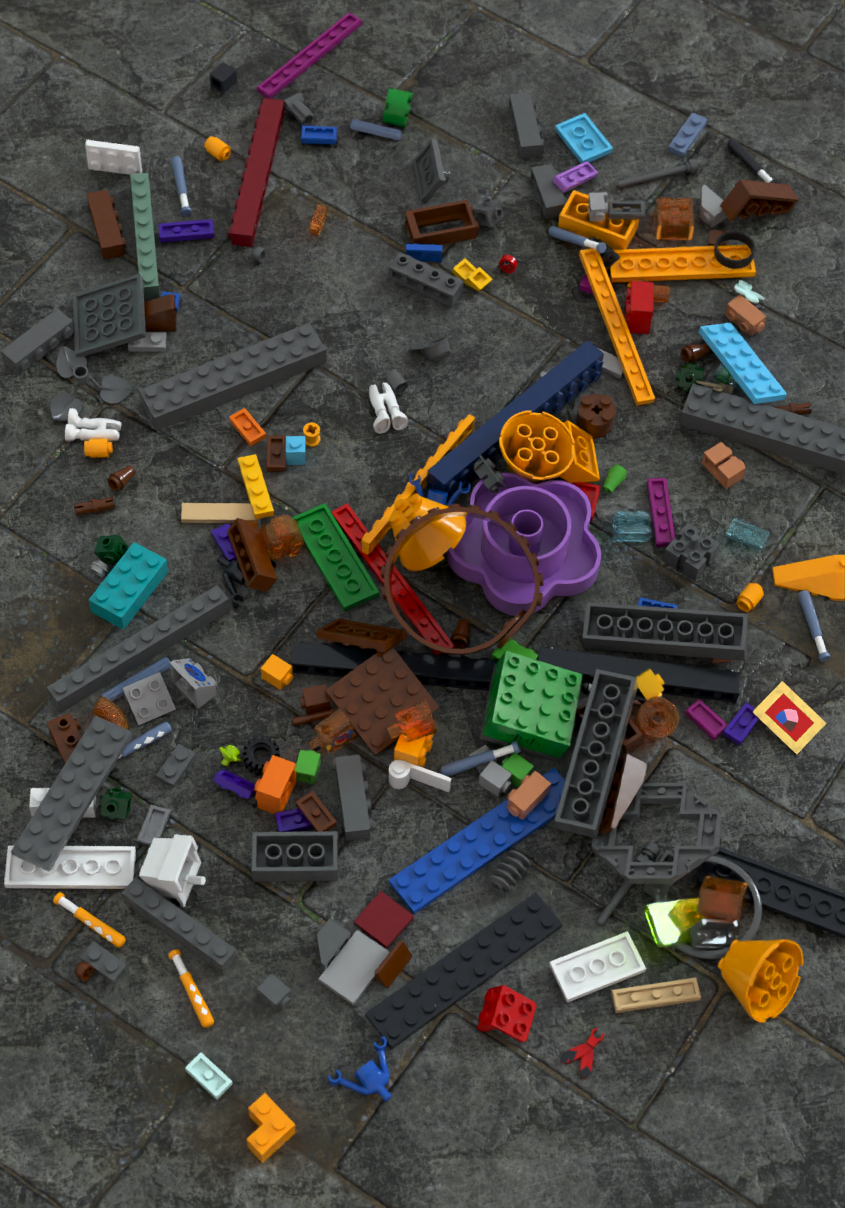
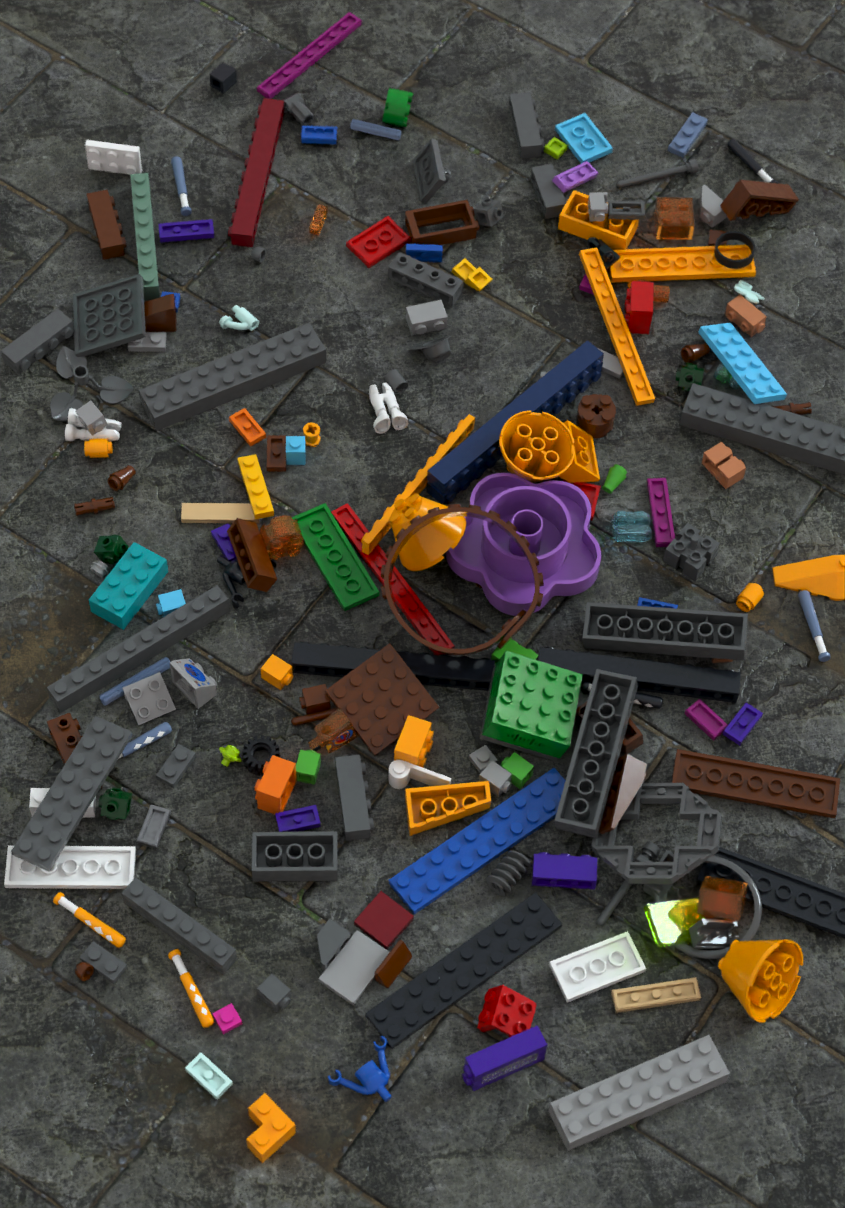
clear orange cylinder [92,695,129,730] -> none
white piece [139,834,206,907] -> none
light orange brick [204,136,231,161] -> none
dark purple plate [213,769,256,799] -> none
reddish brown plate [295,791,337,832] -> none
reddish brown plate [317,618,407,652] -> none
clear orange torso [386,699,437,742] -> none
blue piece [409,473,471,506] -> none
sand blue piece [440,741,520,777] -> none
reddish brown cone [450,619,470,649] -> none
dark grey hinge [474,455,508,494] -> none
red tile [499,255,518,273] -> none
nougat brick [507,771,551,820] -> none
sand blue piece [548,226,606,253] -> none
red piece [560,1028,604,1079] -> none
clear orange brick [634,697,679,741] -> none
yellow brick [637,668,665,701] -> none
dark tan piece [696,380,734,394] -> none
clear light blue plate [726,518,770,551] -> none
sticker [753,681,826,754] -> none
none -> light grey brick [75,401,108,436]
none -> medium azure brick [156,589,186,617]
none -> dark pink plate [212,1003,242,1034]
none -> light aqua plant [219,305,259,331]
none -> red tile [346,216,411,268]
none -> light orange wedge [405,781,491,836]
none -> light grey brick [406,300,448,335]
none -> dark purple piece [462,1025,547,1091]
none -> dark purple brick [532,852,597,890]
none -> lime tile [543,137,568,160]
none -> light grey brick [548,1035,730,1151]
none -> reddish brown plate [672,749,840,818]

